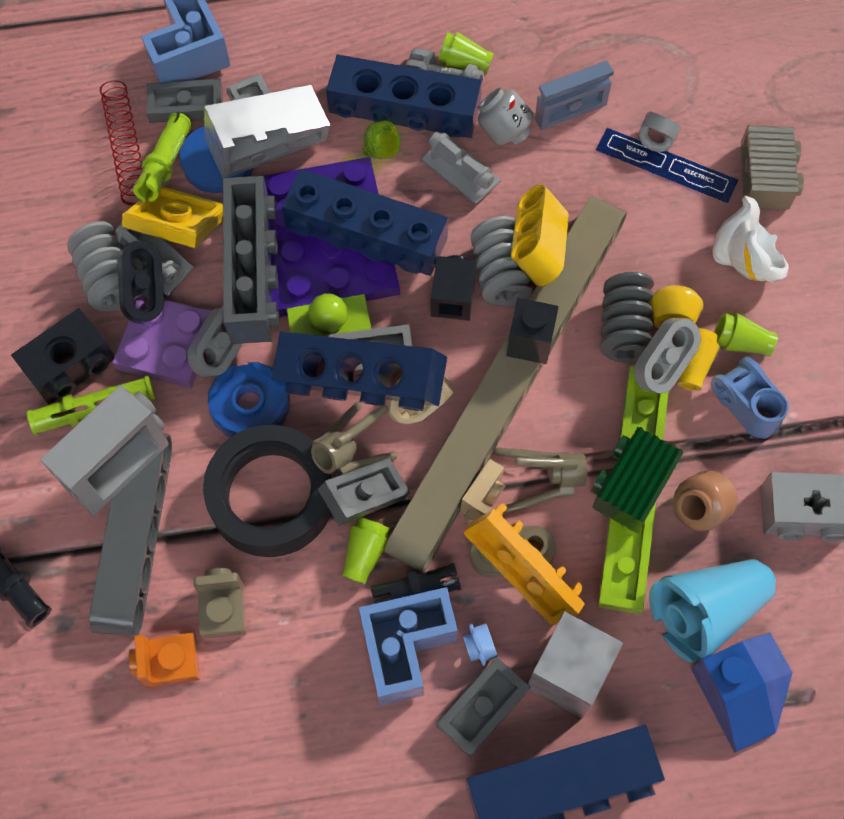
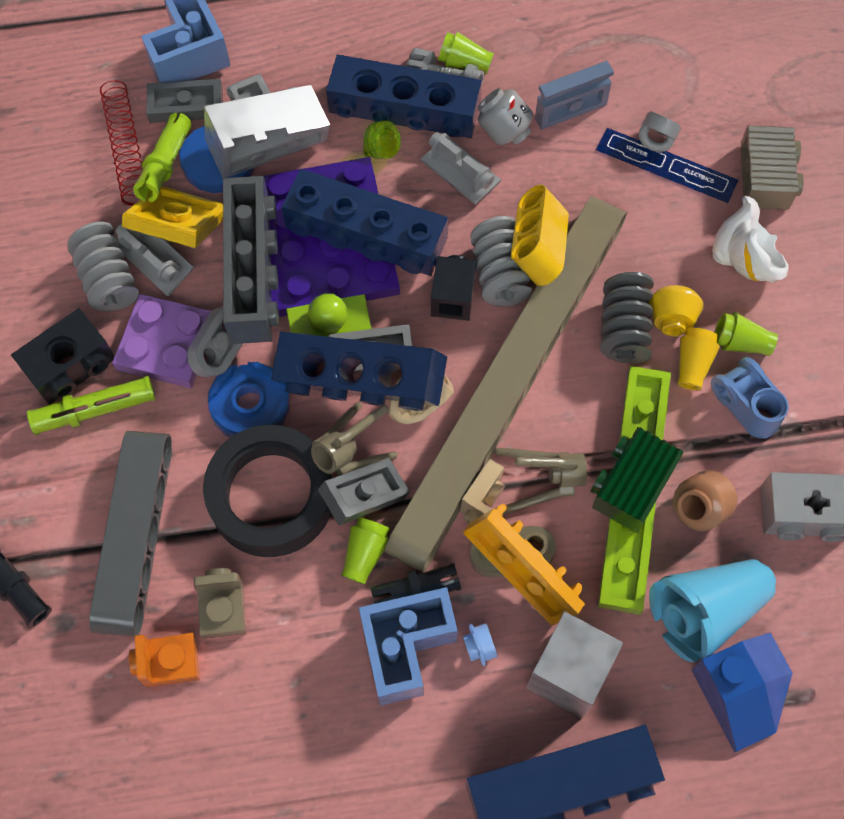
light grey window [40,385,169,516] -> none
black plate [117,241,164,324] -> none
dark grey plate [436,657,531,758] -> none
black brick [506,298,559,364] -> none
light grey plate [634,318,701,393] -> none

